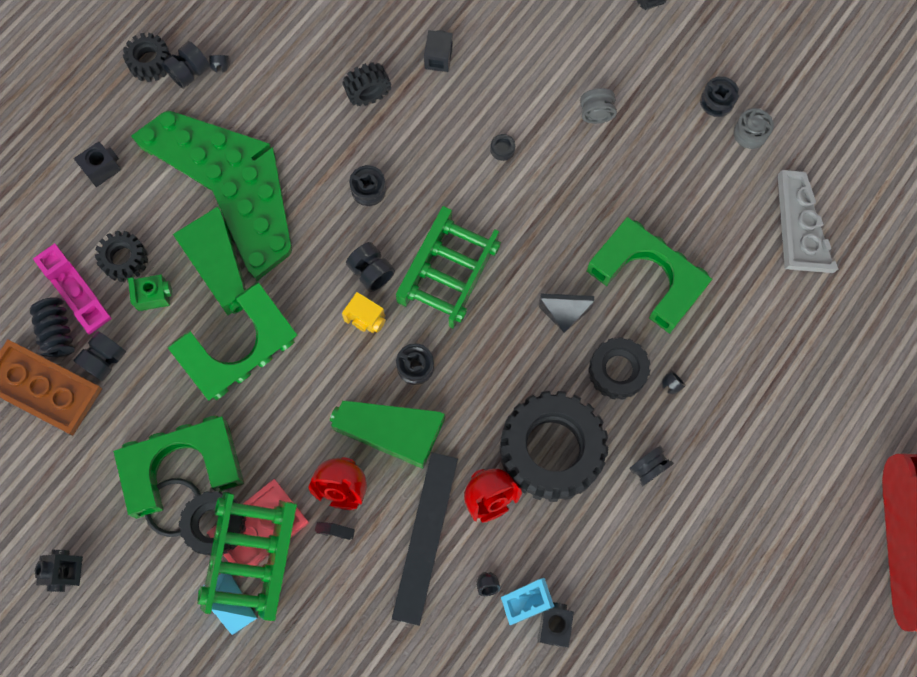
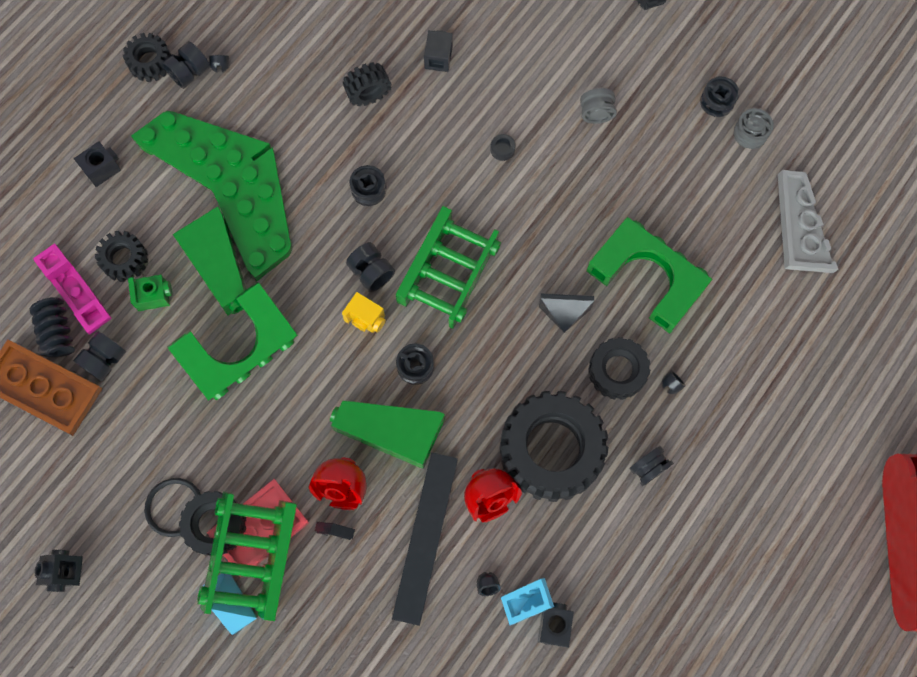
green arch [113,416,244,519] -> none

